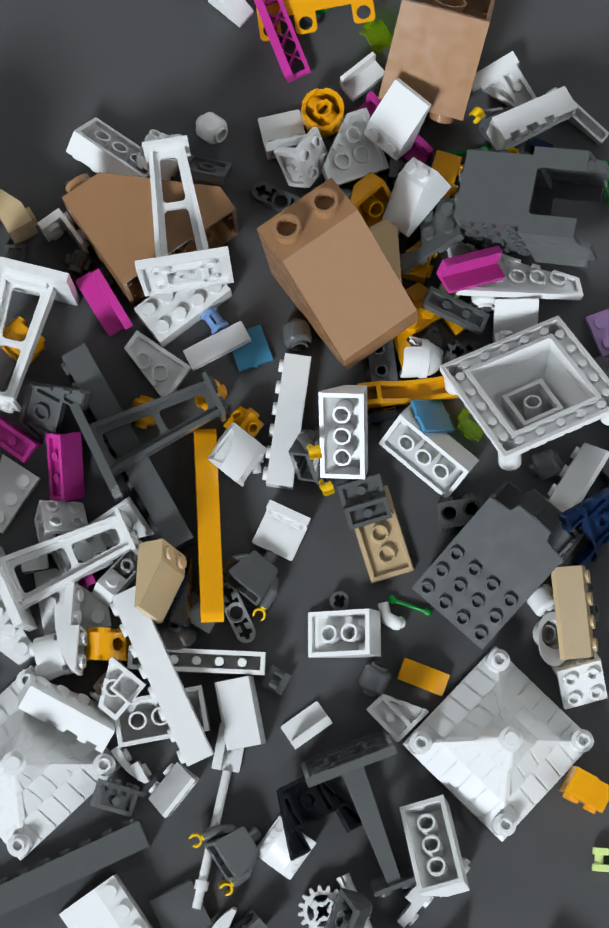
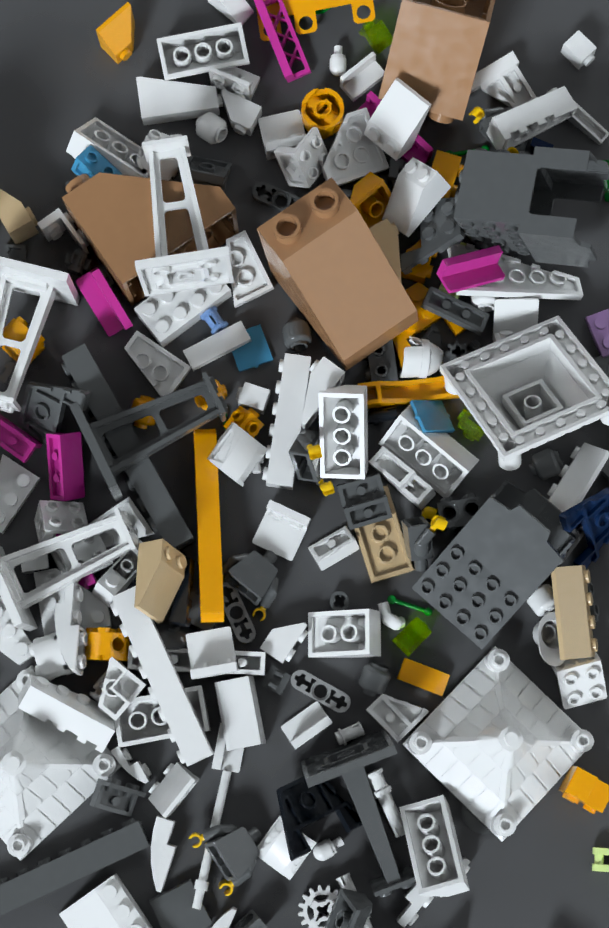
none -> dark azure bracket [71,145,122,178]
none -> light orange slope [96,2,135,64]
none -> white slope [136,77,223,126]
none -> white slope [151,815,177,892]
none -> white slope [156,22,250,81]
none -> white bracket [186,626,238,680]
none -> white bracket [209,67,260,101]
none -> white slope [221,89,262,136]
none -> white wing [226,230,274,308]
none -> white brick [235,382,271,415]
none -> white slope [260,623,308,664]
none -> light grey beam [291,670,351,713]
none -> white slope [301,356,345,430]
none -> white slope [308,526,359,571]
none -> white cylinder [313,836,344,861]
none -> white cylinder [329,45,347,76]
none -> white pin [334,721,365,745]
none -> white pin [366,767,405,838]
none -> white slope [369,446,436,510]
none -> clear neon green bracket [392,617,432,656]
none -> dark grey torso [401,506,448,571]
none -> white brick [561,30,597,70]

